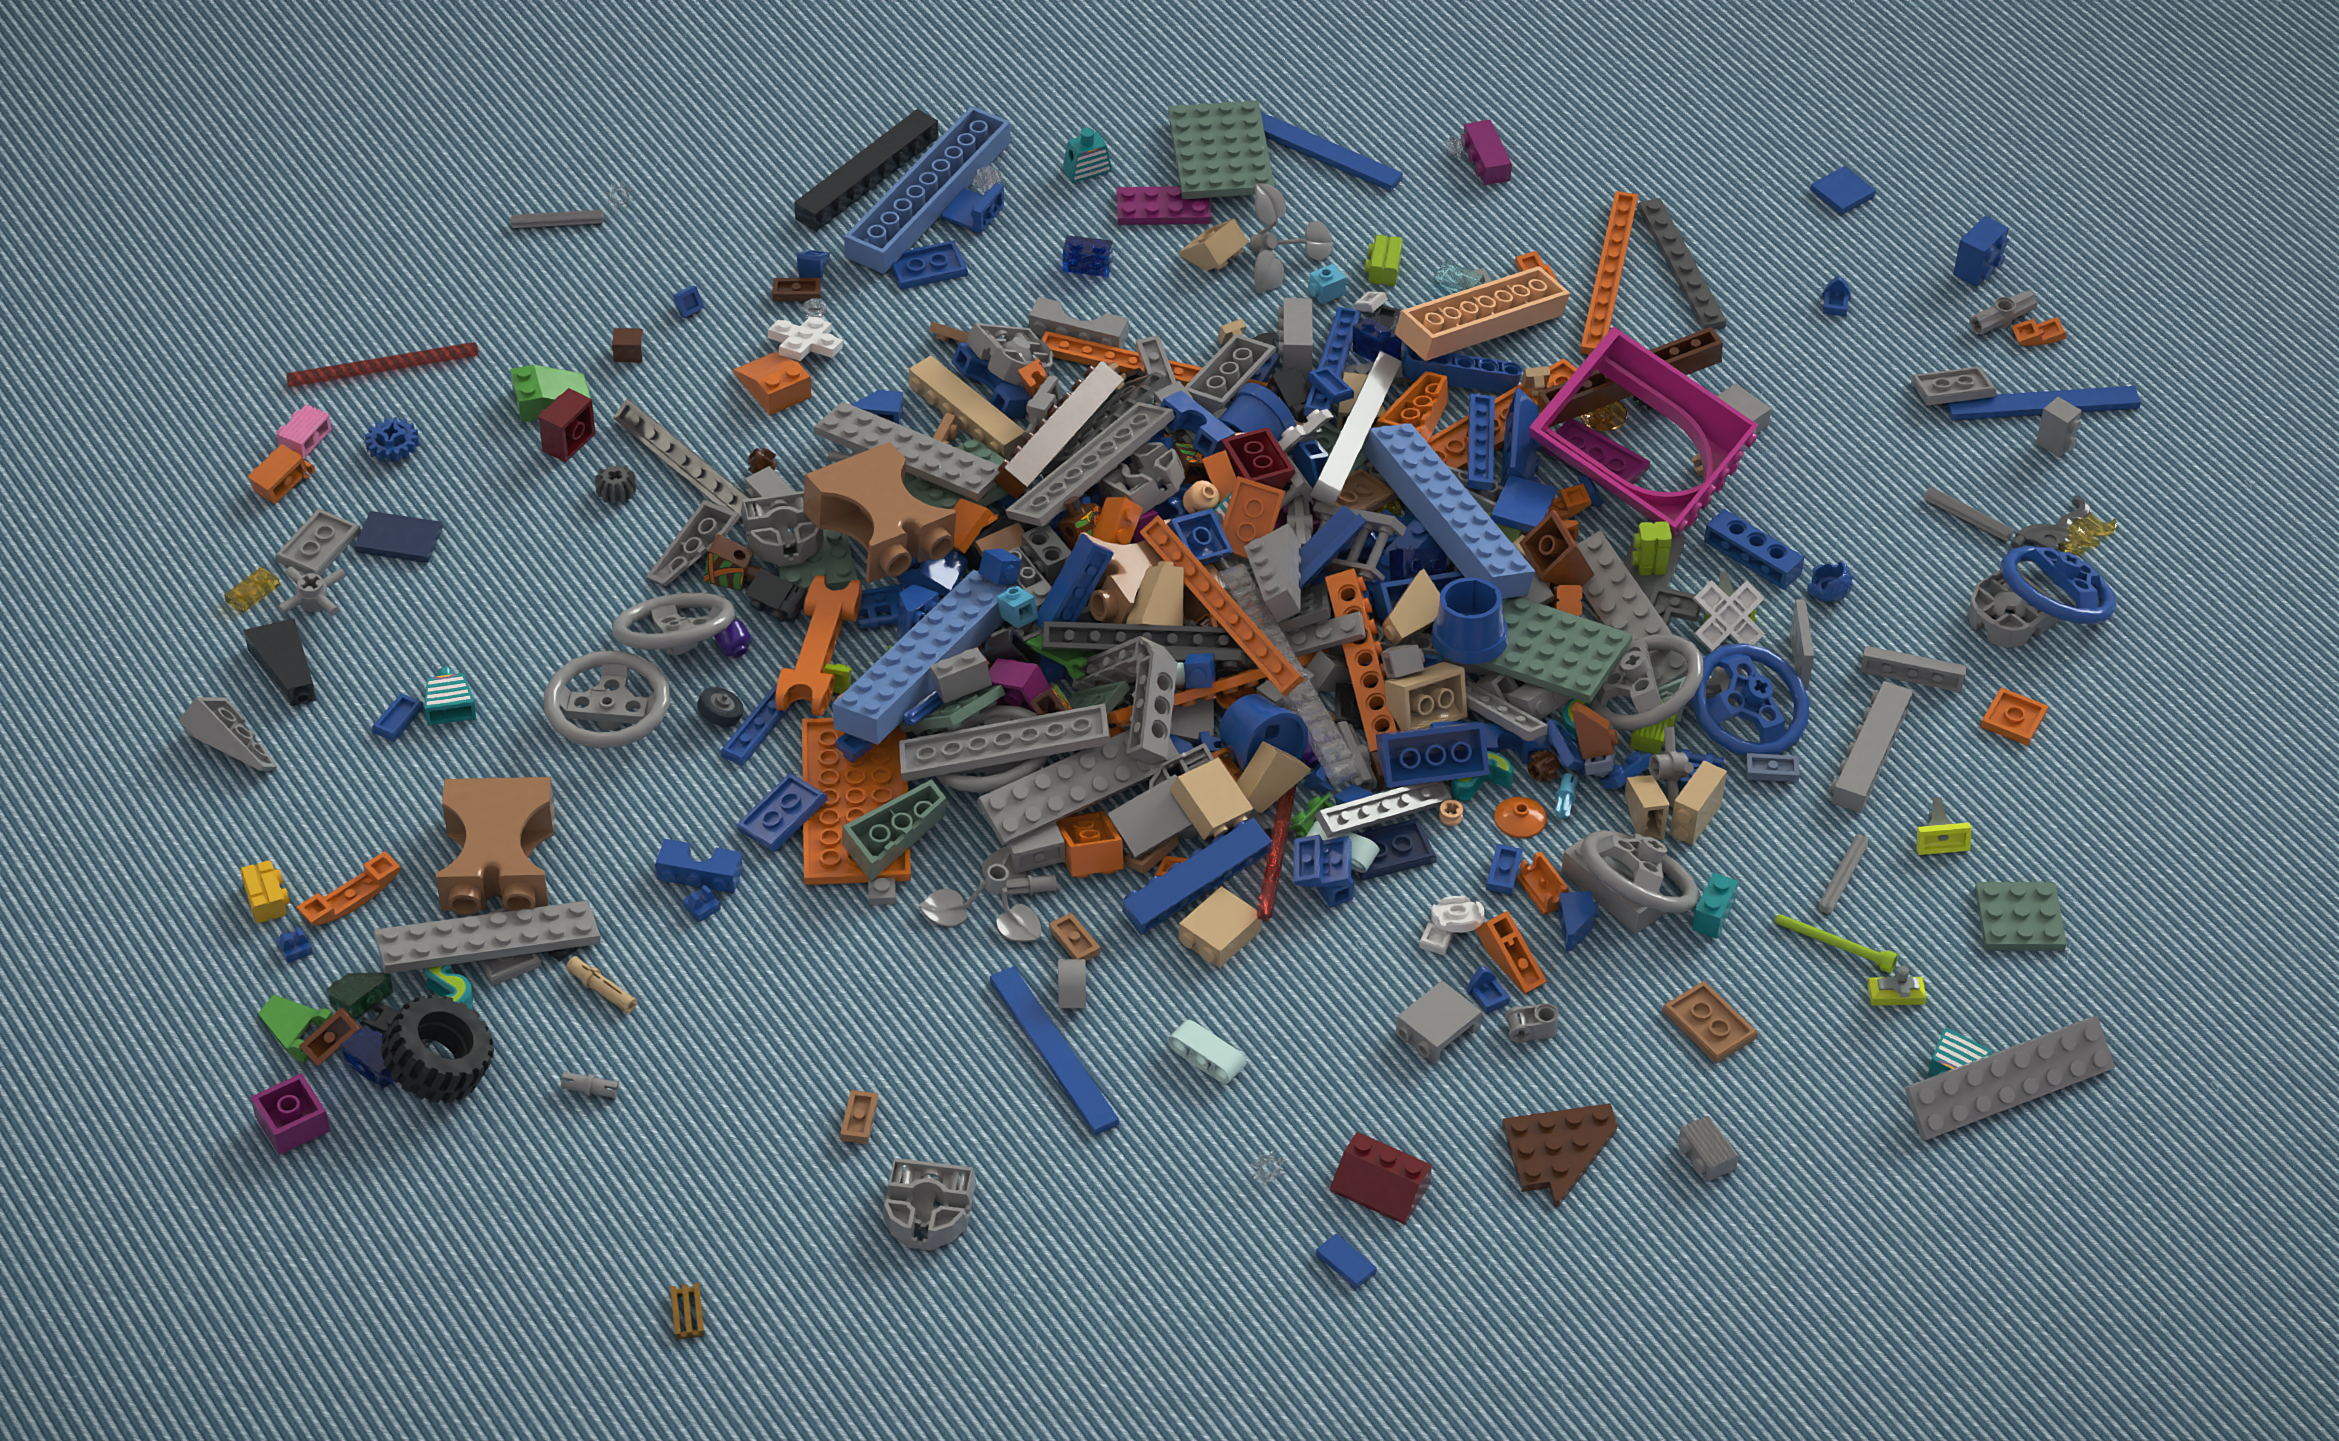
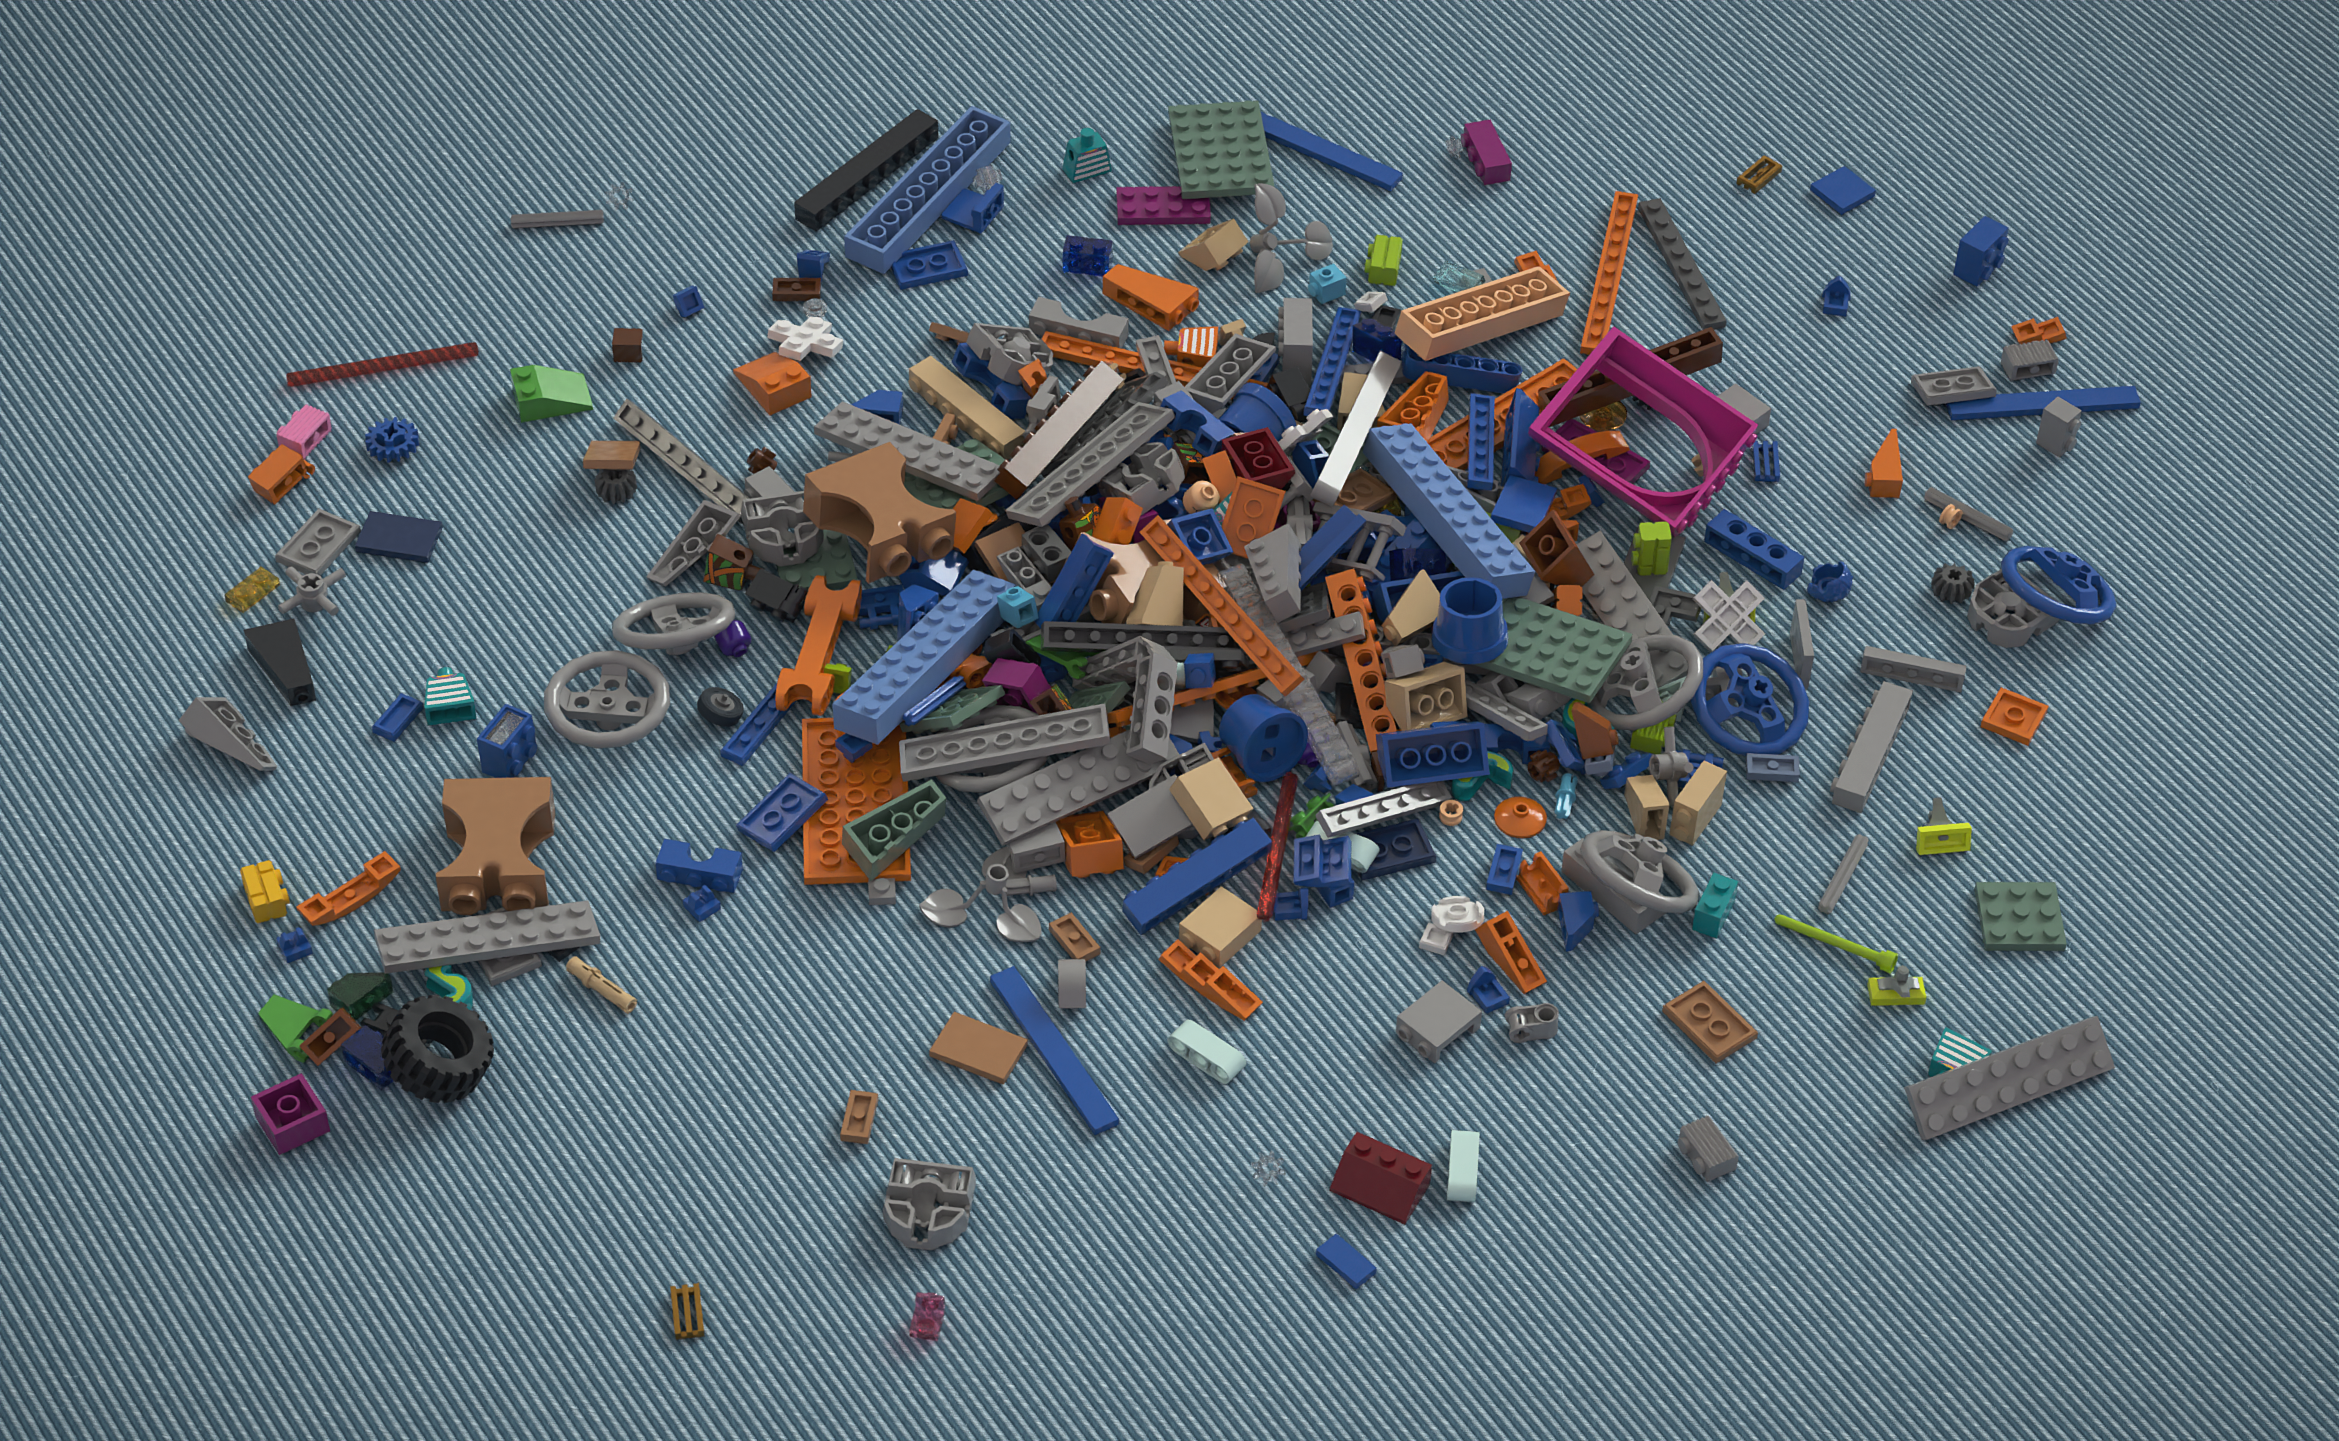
dark red brick [538,388,596,463] -> none
light grey pin [561,1071,619,1099] -> none
light grey brick [929,647,992,703] -> none
blue brick [978,549,1022,585] -> none
tan slope [1236,741,1311,814] -> none
blue tile [1307,367,1354,404] -> none
reddish brown wing [1502,1103,1617,1207] -> none
tan tile [1522,366,1550,396] -> none
light grey piece [1969,290,2038,335] -> none
piece [2011,495,2117,555] -> none
none -> blue piece [477,703,537,778]
none -> medium nougat tile [583,441,640,470]
none -> clear pink bracket [909,1292,945,1341]
none -> medium nougat tile [929,1012,1028,1085]
none -> orange slope [1103,264,1199,331]
none -> orange slope [1158,939,1263,1021]
none -> orange torso [1164,326,1218,368]
none -> blue tile [1271,888,1308,921]
none -> light aqua beam [1447,1130,1480,1202]
none -> orange slope [1535,431,1630,484]
none -> pearl gold tile [1736,155,1783,194]
none -> blue tile [1752,441,1780,482]
none -> orange slope [1865,429,1903,498]
none -> dark grey gear [1931,562,1975,604]
none -> light nougat bush [1939,504,1963,529]
none -> light grey brick [2001,339,2059,381]

